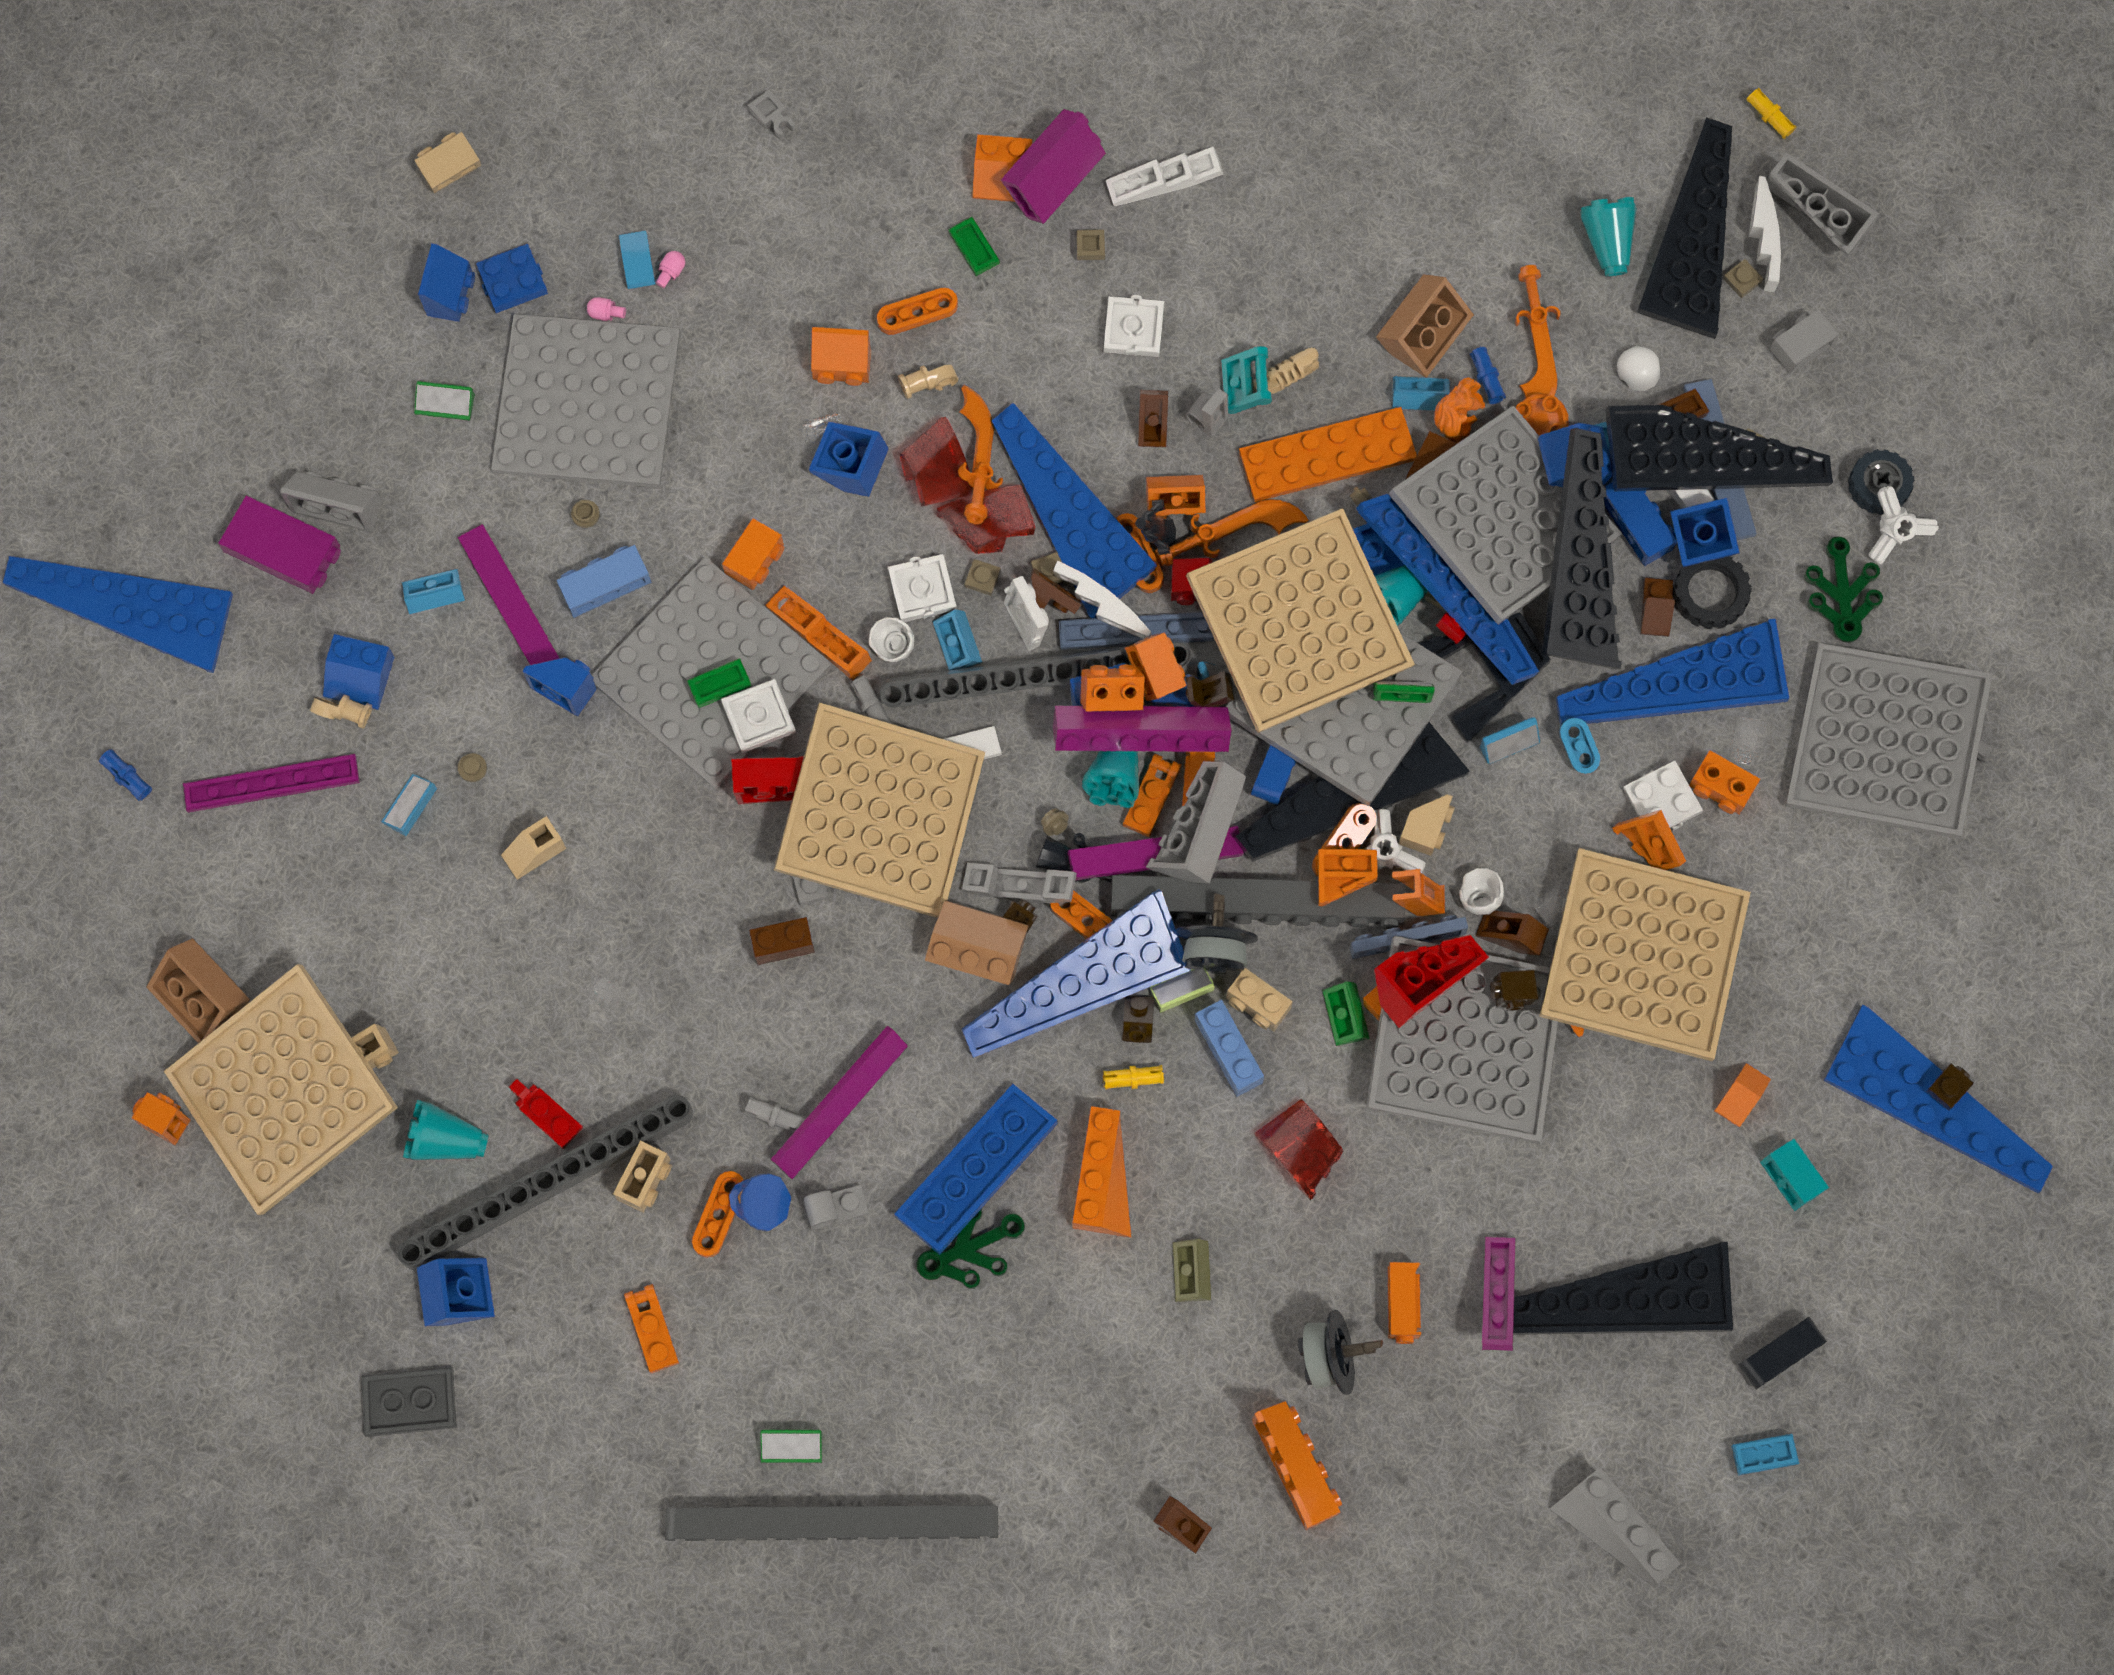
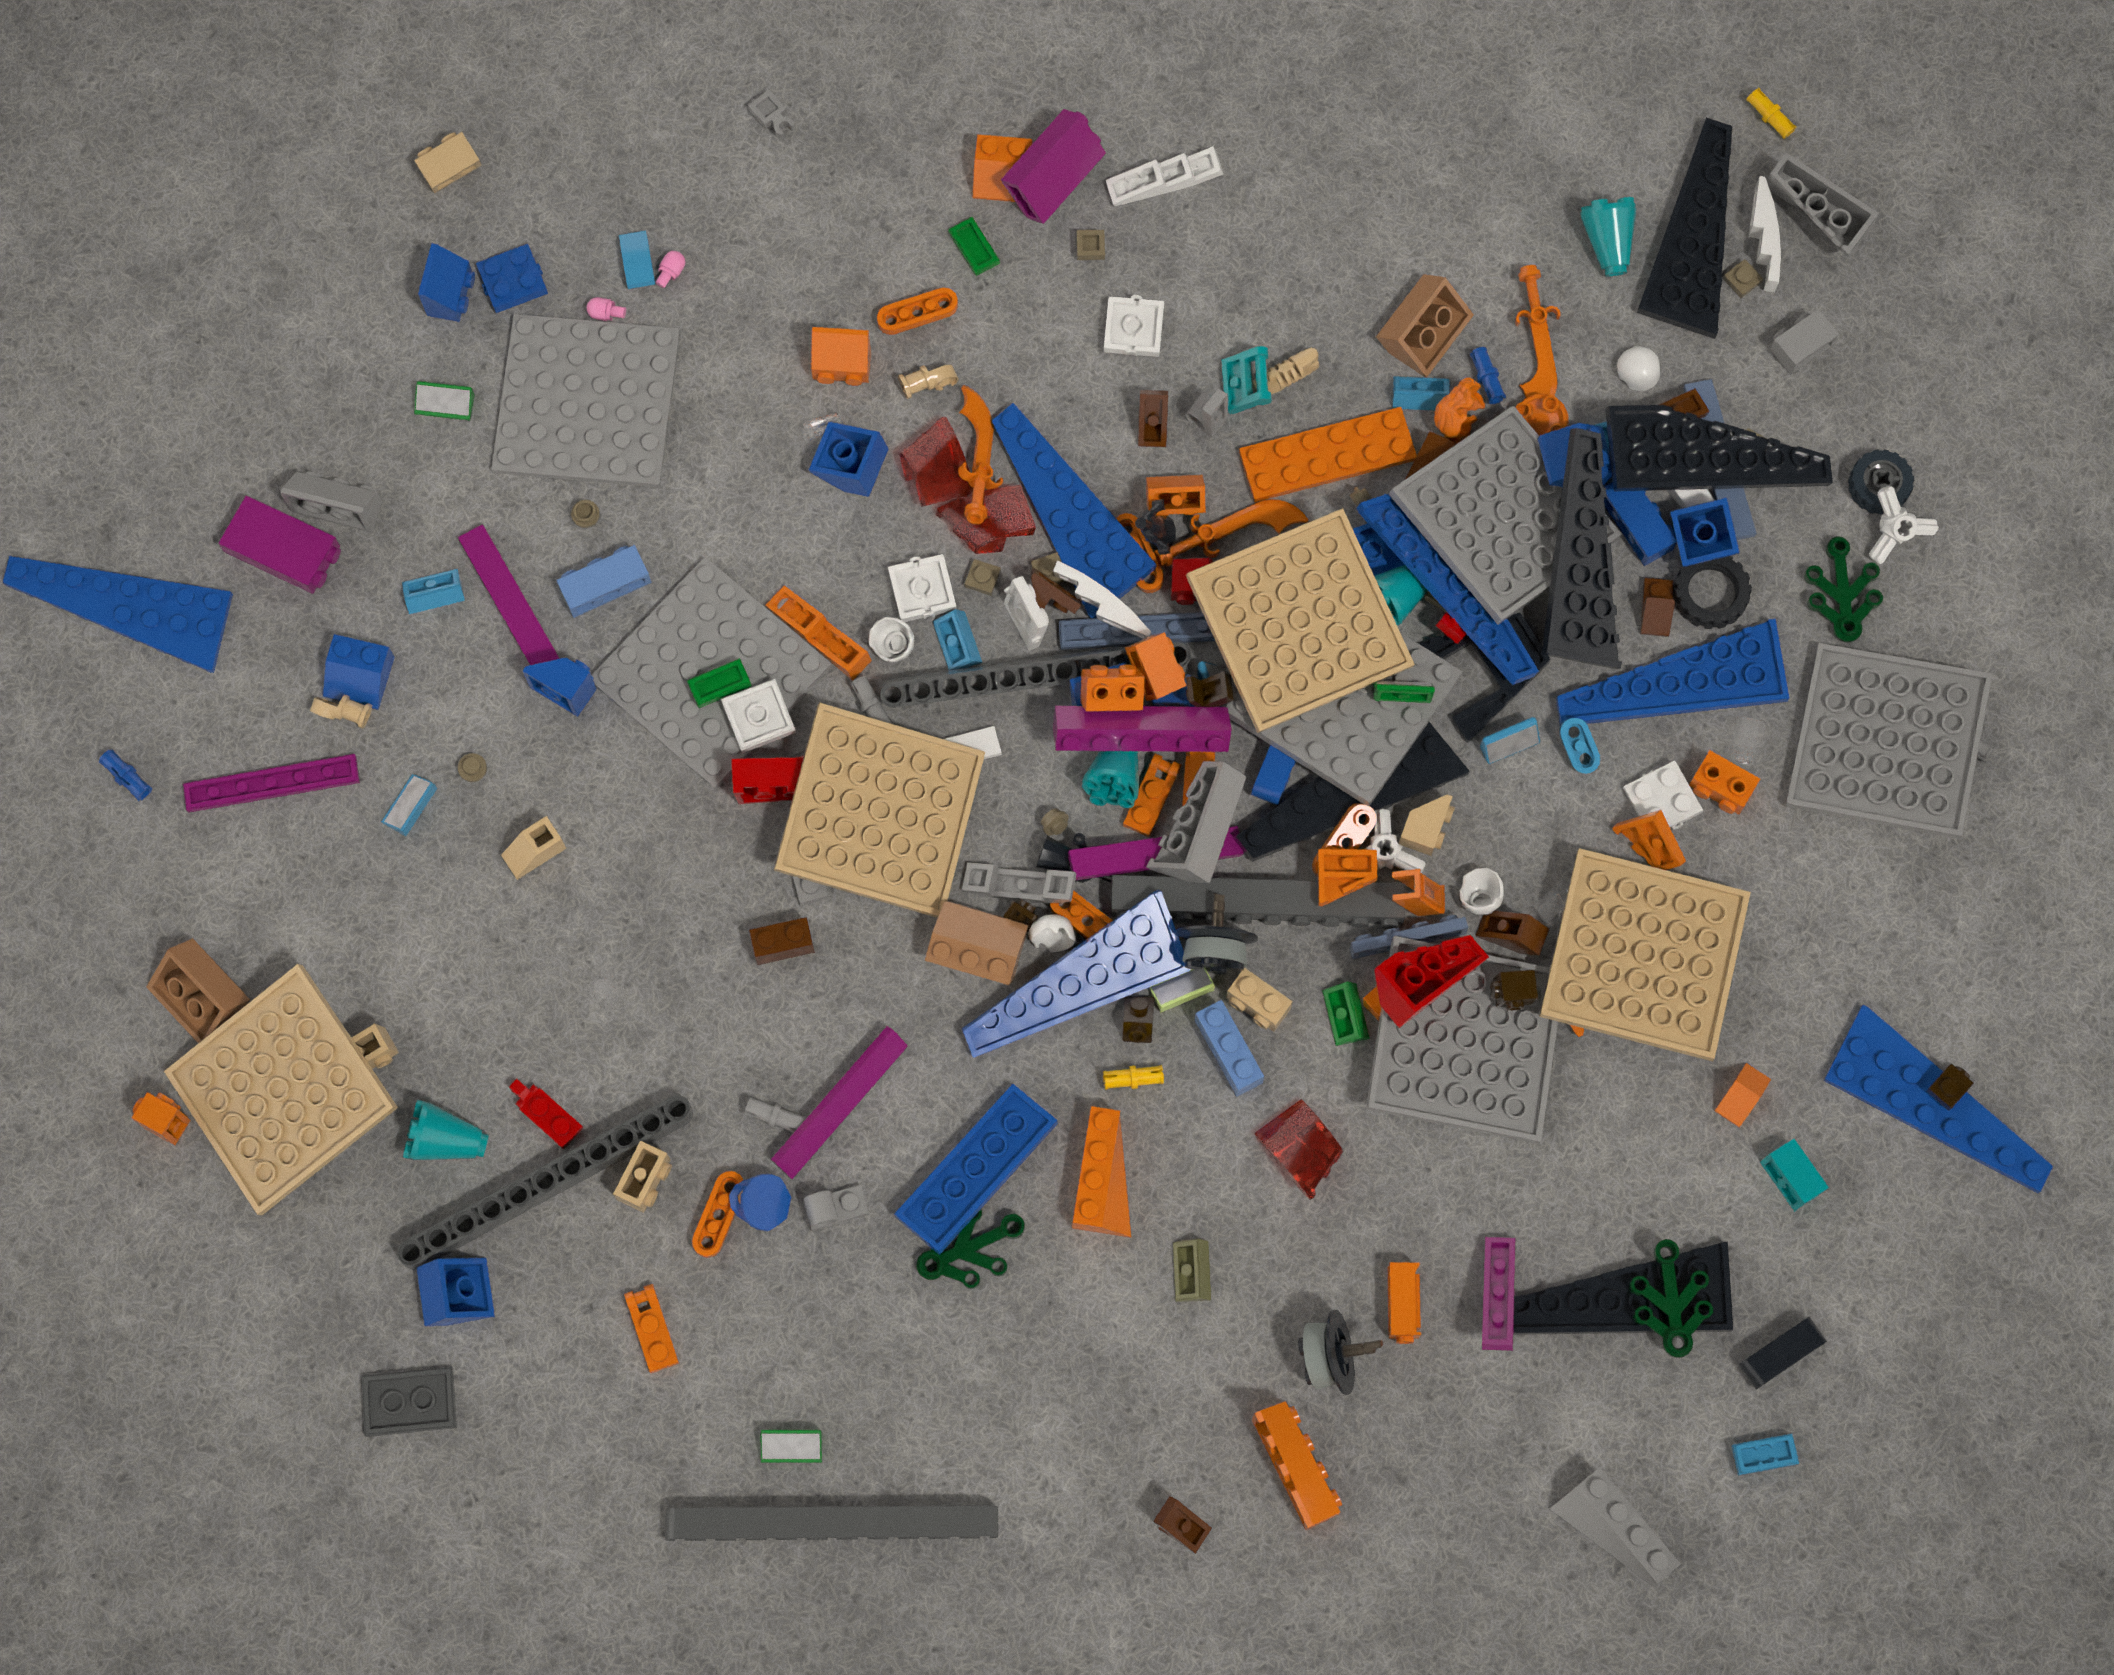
orange brick [722,518,785,590] -> none
none -> white hair [1028,914,1076,952]
none -> dark green plant [1630,1239,1713,1358]

